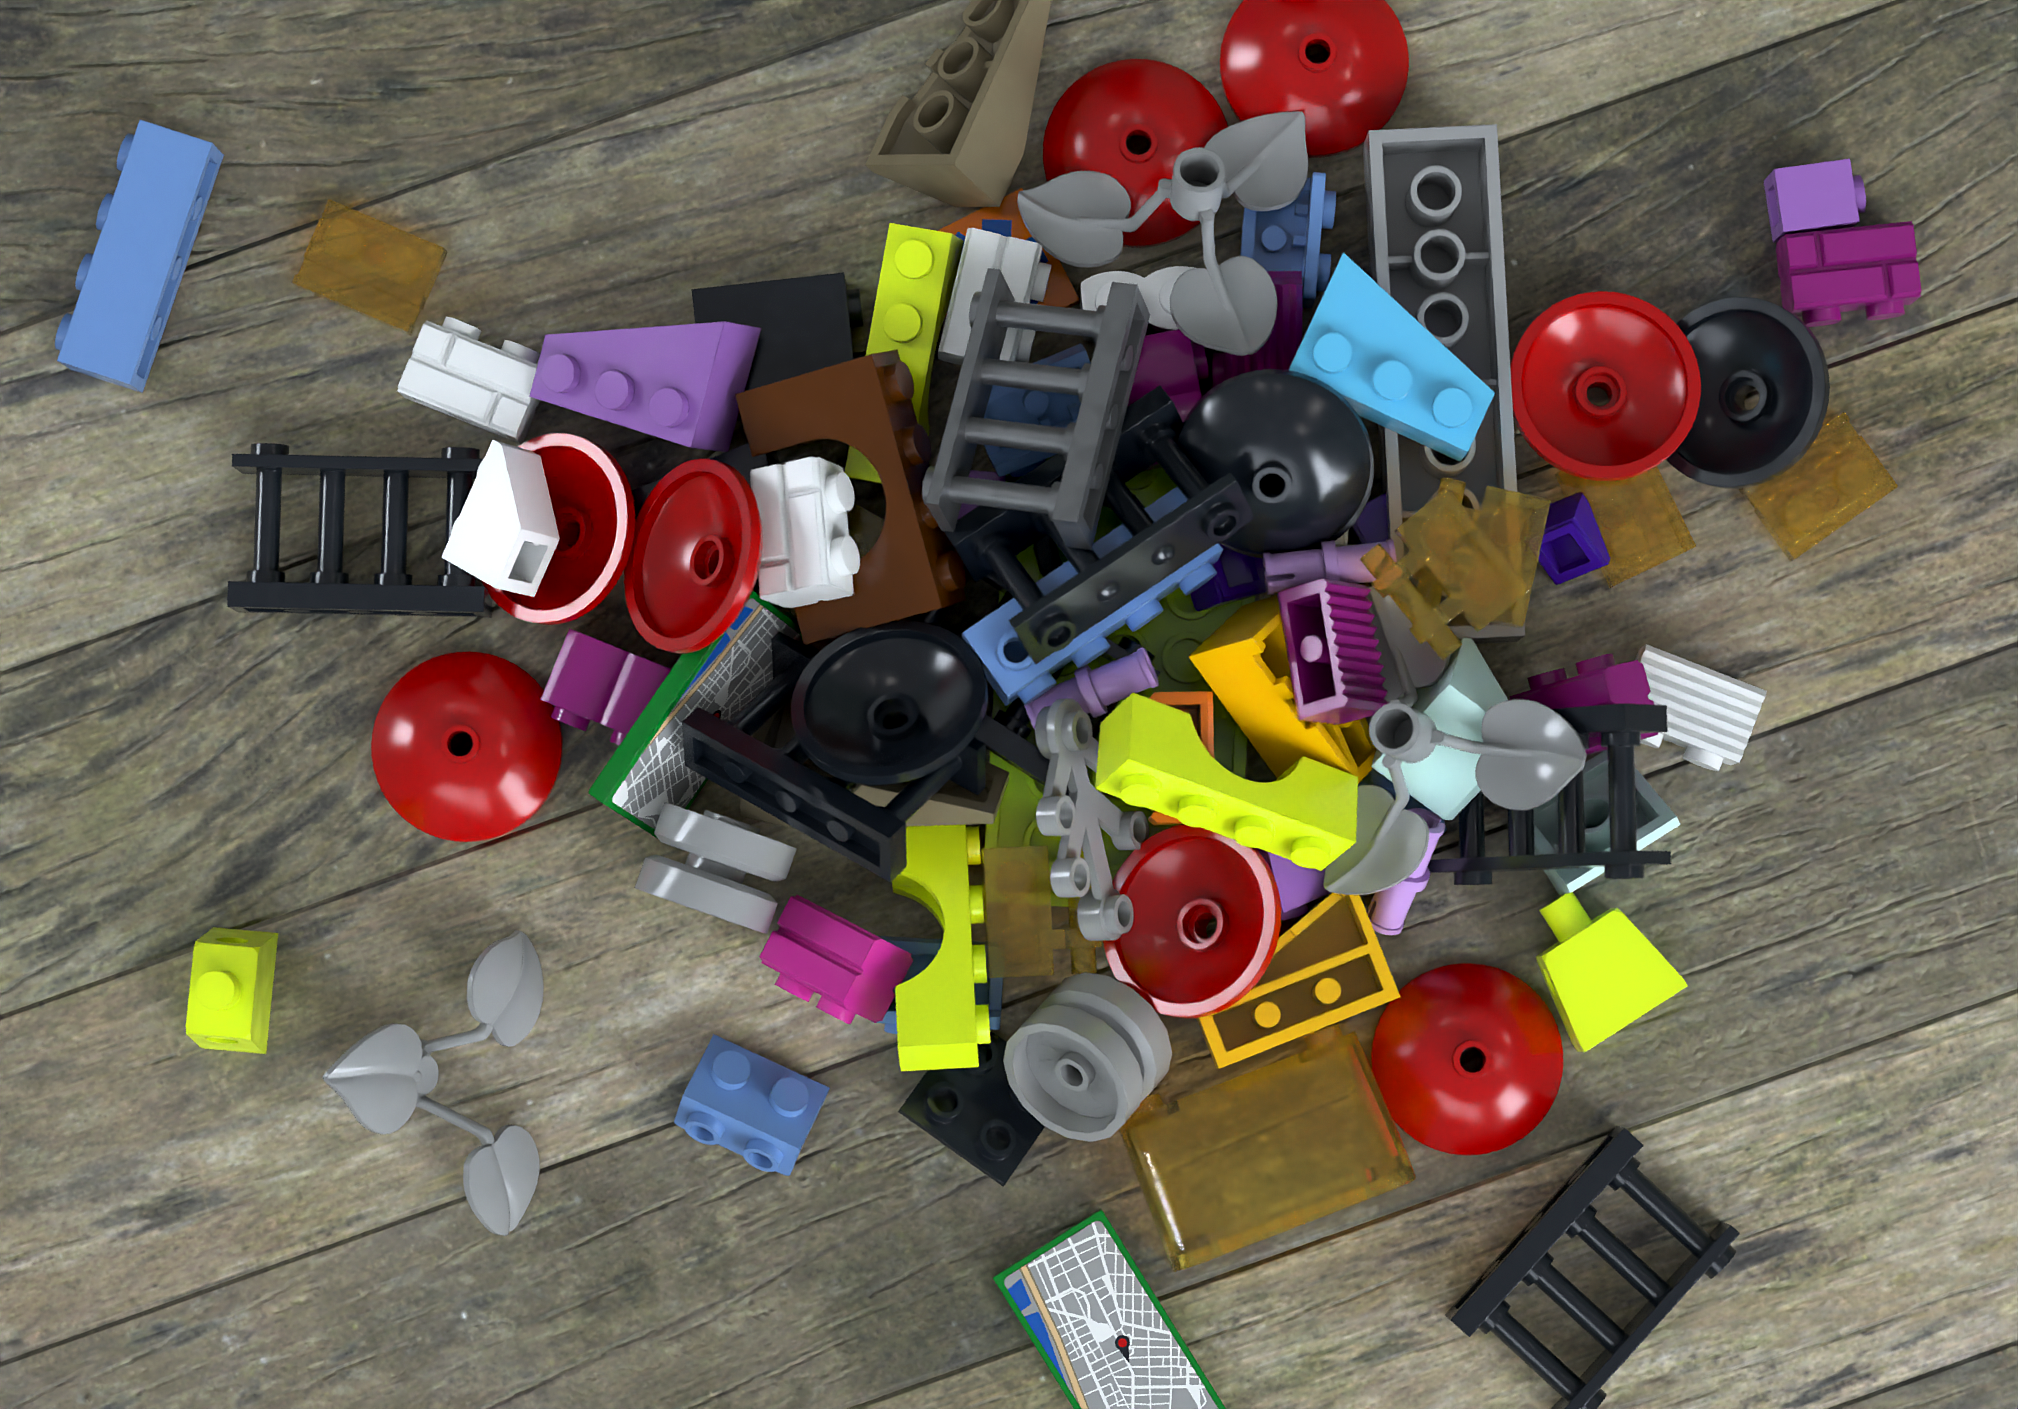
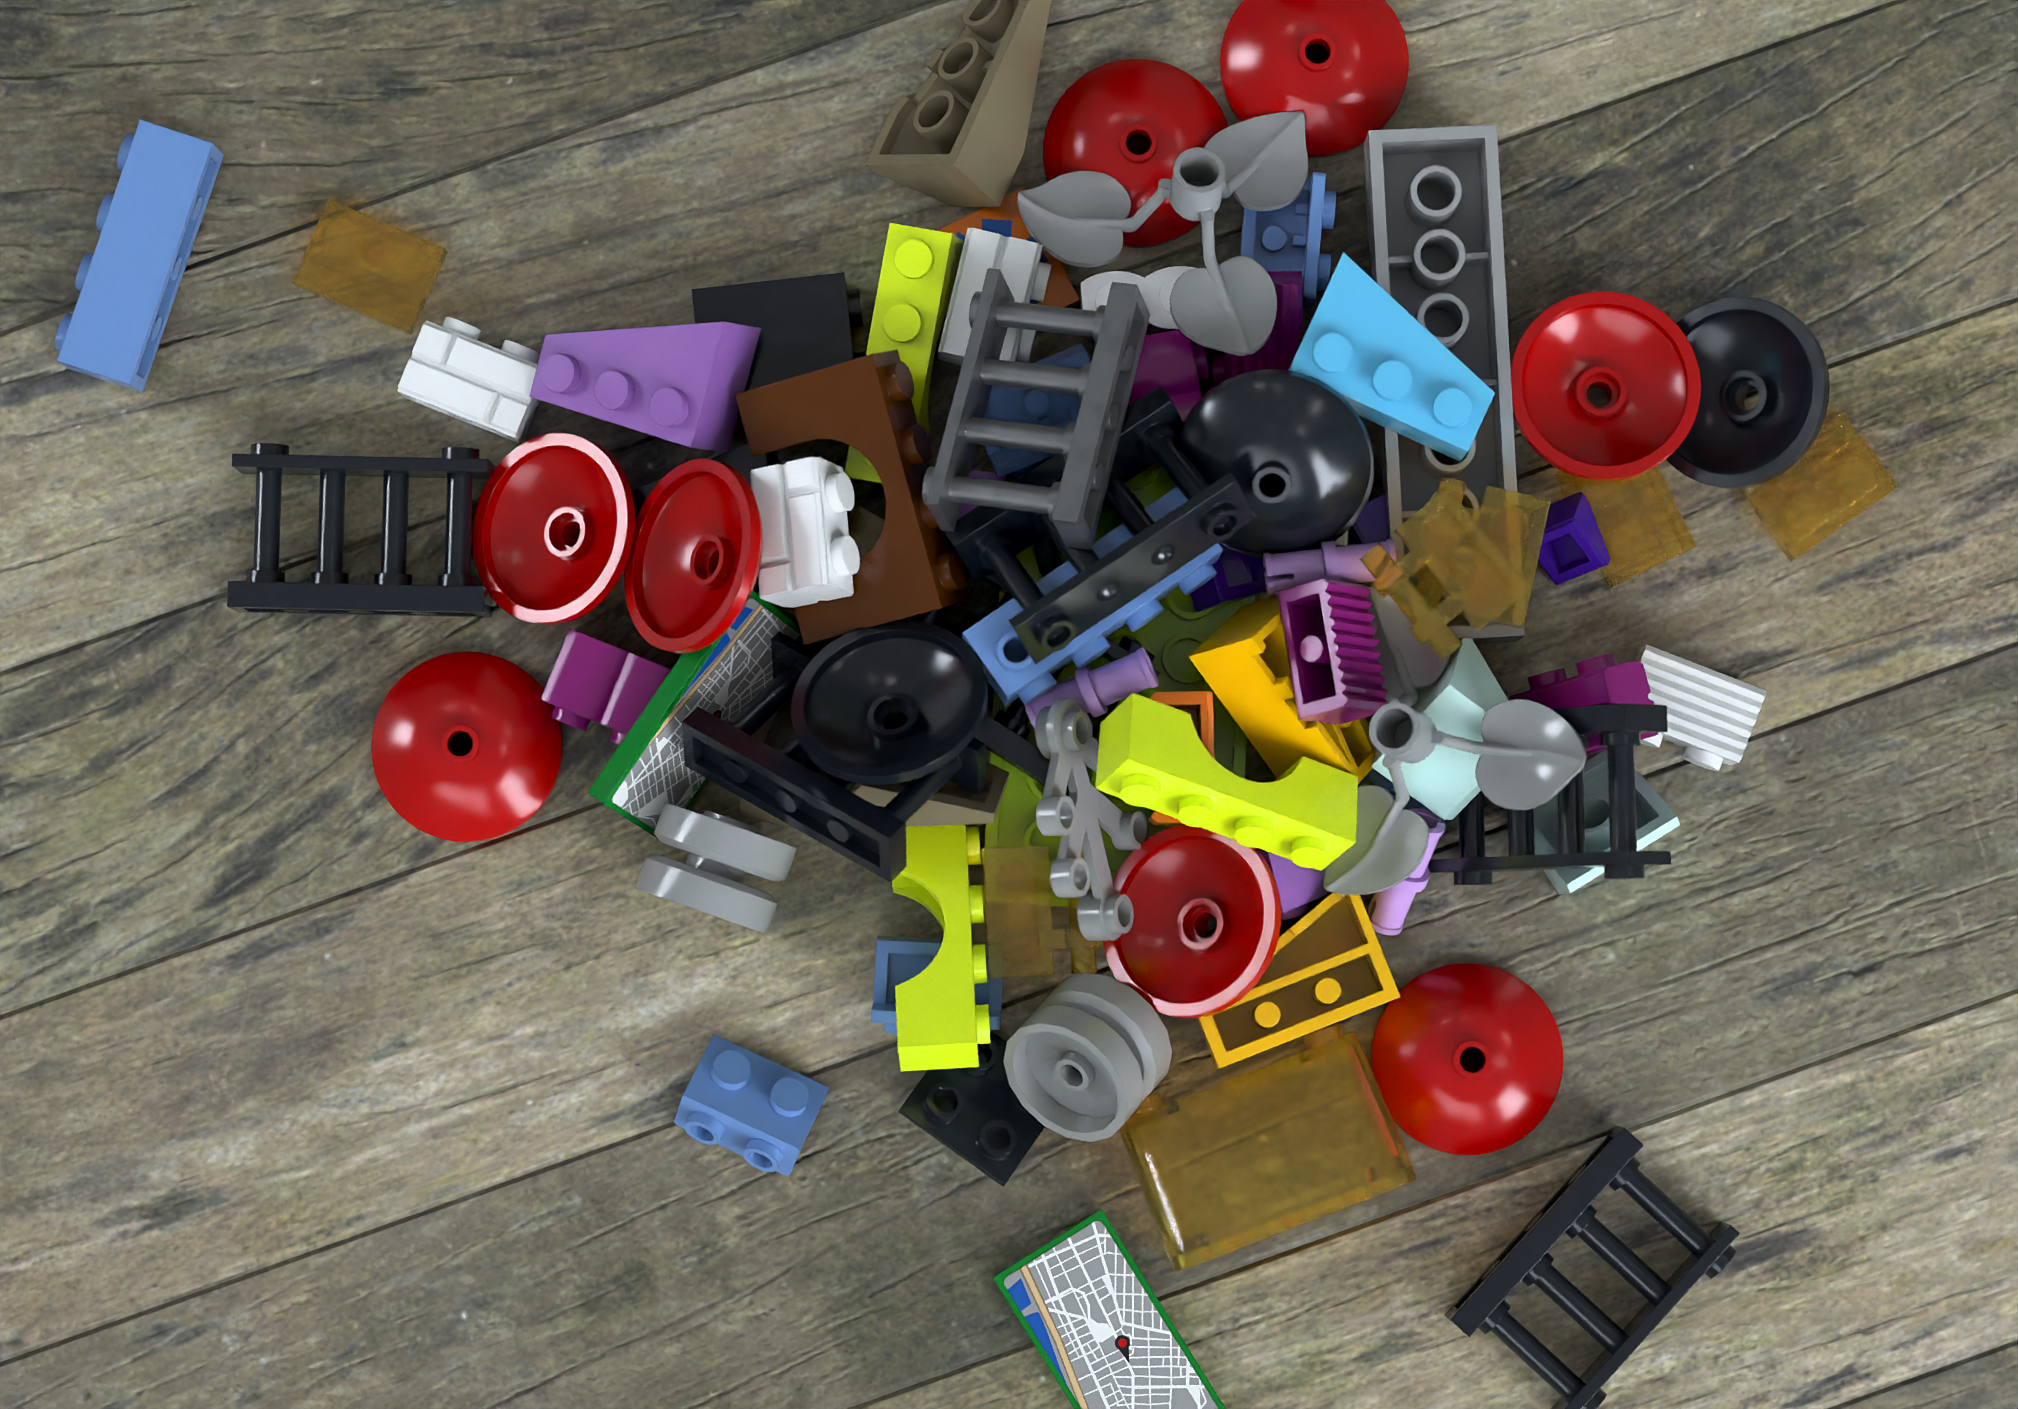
neon yellow torso [186,927,278,1054] -> none
light grey plant [322,930,544,1236] -> none
white slope [442,440,560,597] -> none
dark pink brick [759,895,913,1025] -> none
neon yellow torso [1536,892,1688,1052] -> none
medium lavender brick [1764,159,1866,243] -> none
magenta brick [1776,221,1922,327] -> none

